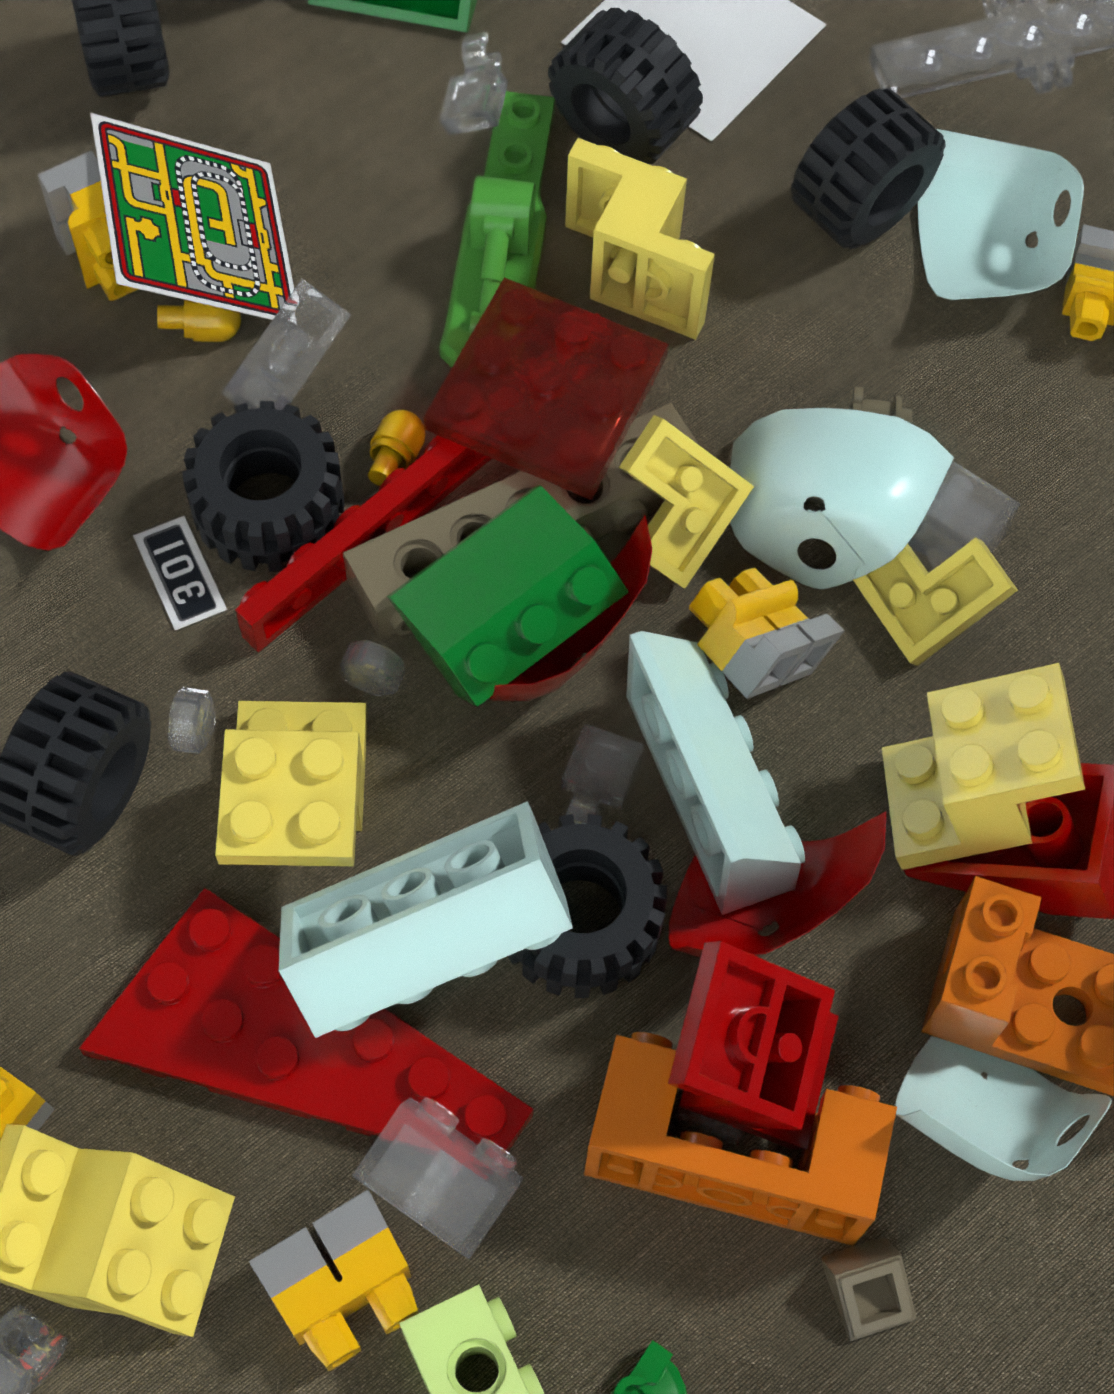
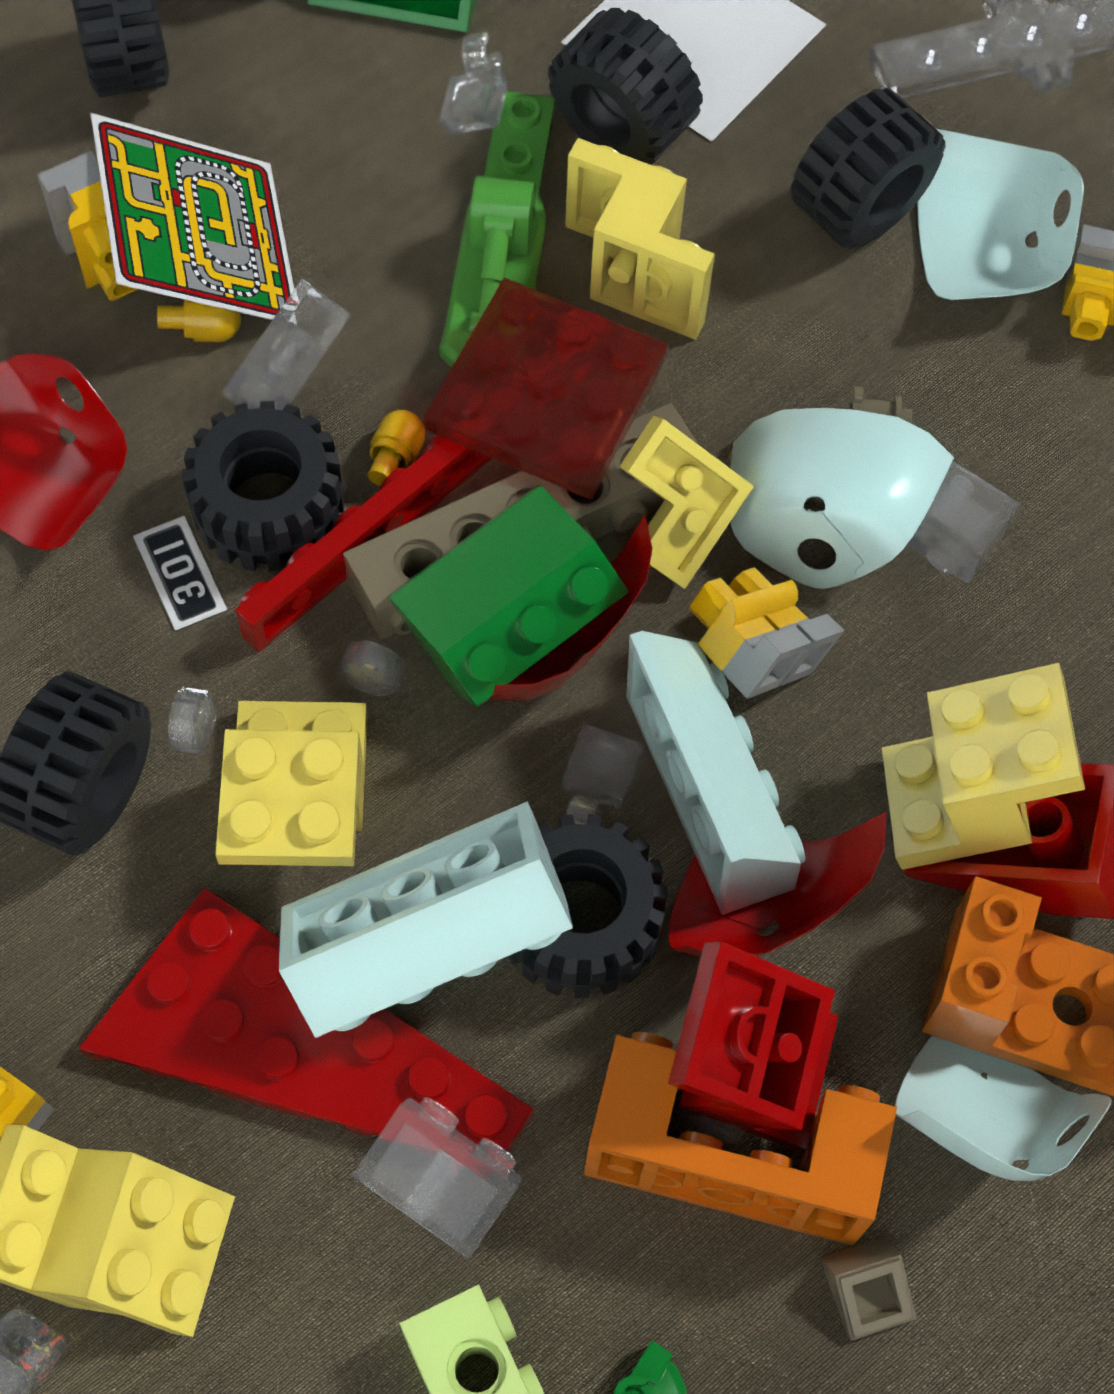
yellow hips [248,1189,419,1371] -> none
light yellow plate [852,537,1018,666] -> none

